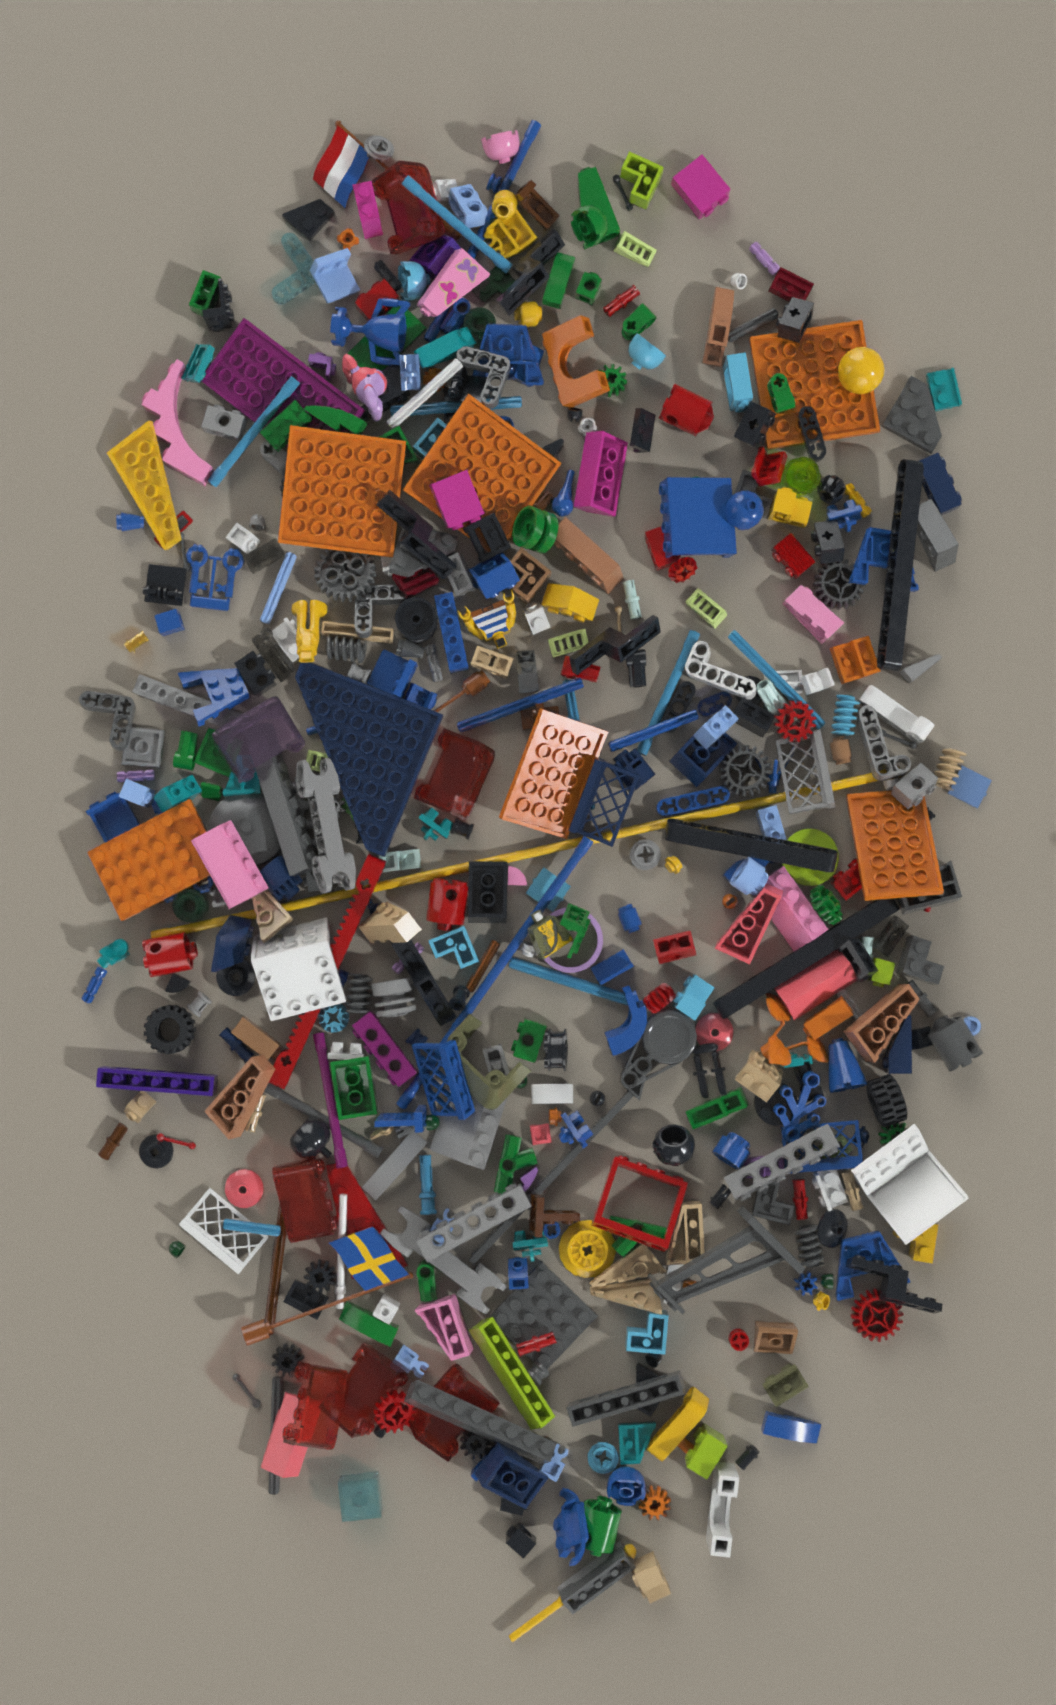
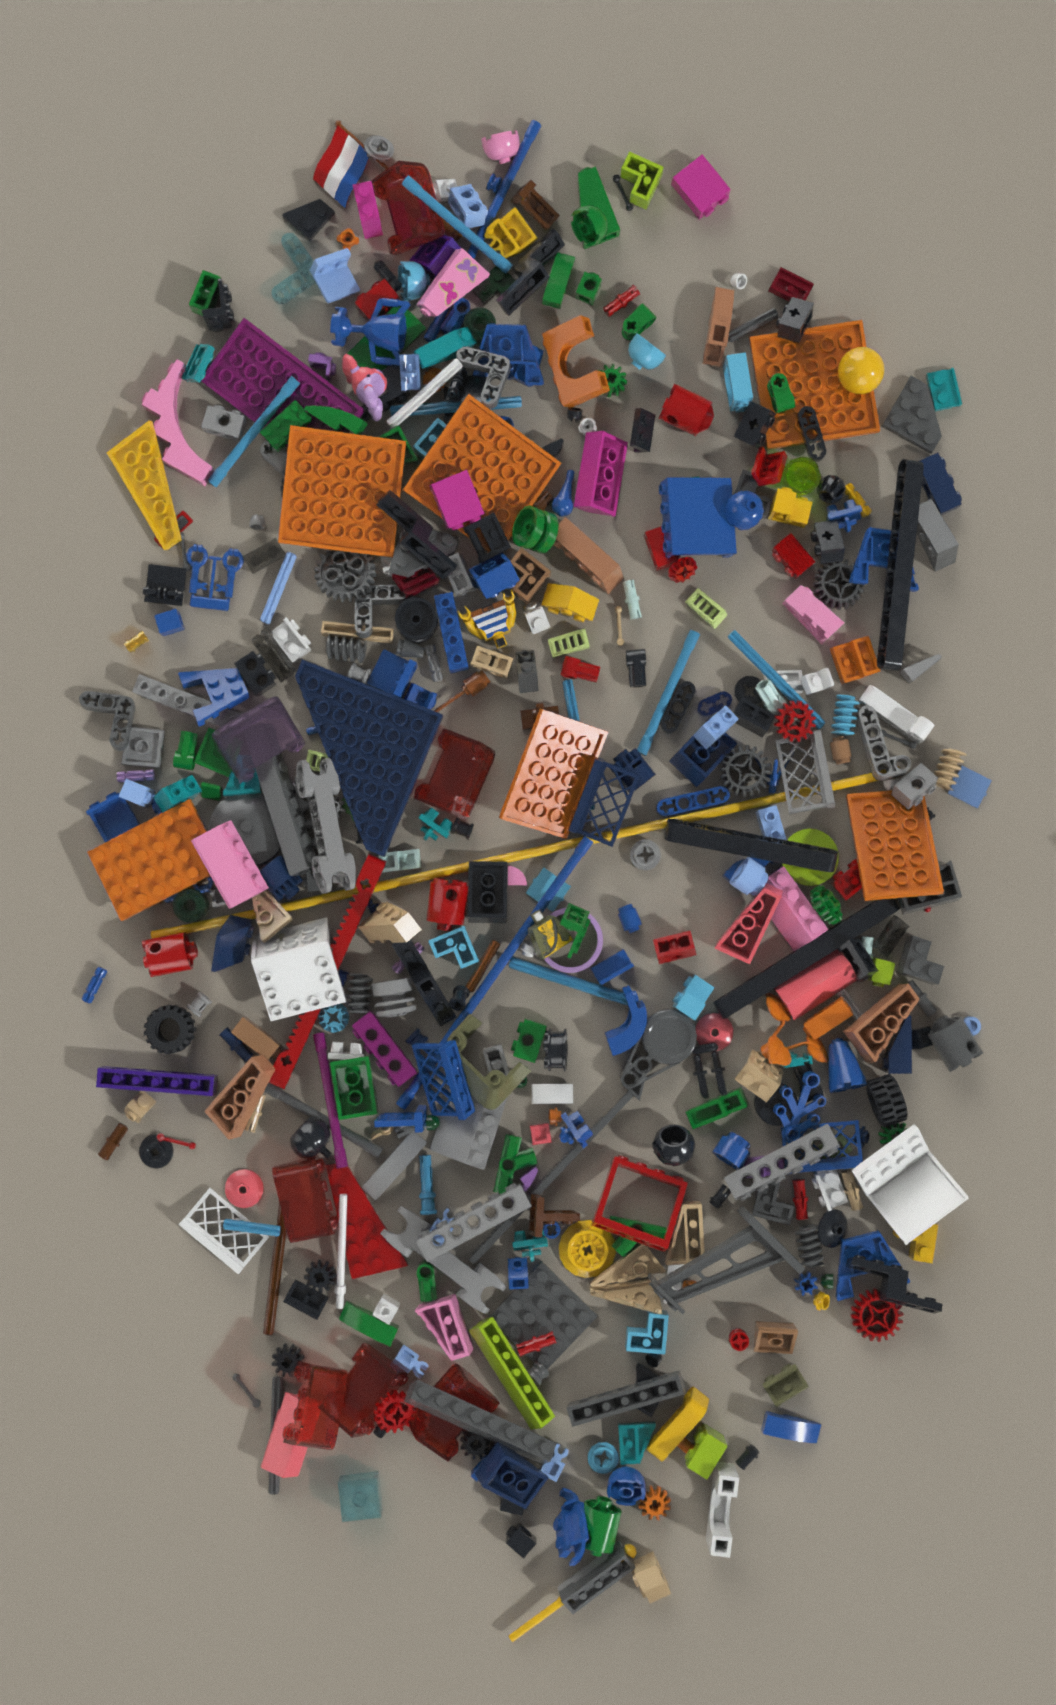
teal hips [97,939,130,969] -> none
blue cone [116,512,144,532] -> none
black tile [165,973,191,993] -> none
dark green hinge [169,1241,186,1258] -> none
black dish [216,960,255,996] -> none
white bracket [225,523,260,556] -> none
flag [241,1226,414,1346] -> none
yellow piece [291,600,327,663] -> none
blue axle [457,678,584,732] -> none
yellow head [492,190,517,220] -> none
yellow head [514,301,542,327] -> none
black bracket [569,615,661,675] -> none
black hinge [590,1090,605,1106] -> none
blue axle [608,710,699,752] -> none
yellowish green slope [613,231,657,267] -> none
red gear [643,983,676,1014] -> none
yellow plate [665,855,682,874] -> none
white beam [685,641,757,700] -> none
orange hinge [722,894,738,909] -> none
lavender axle [749,242,780,275] -> none

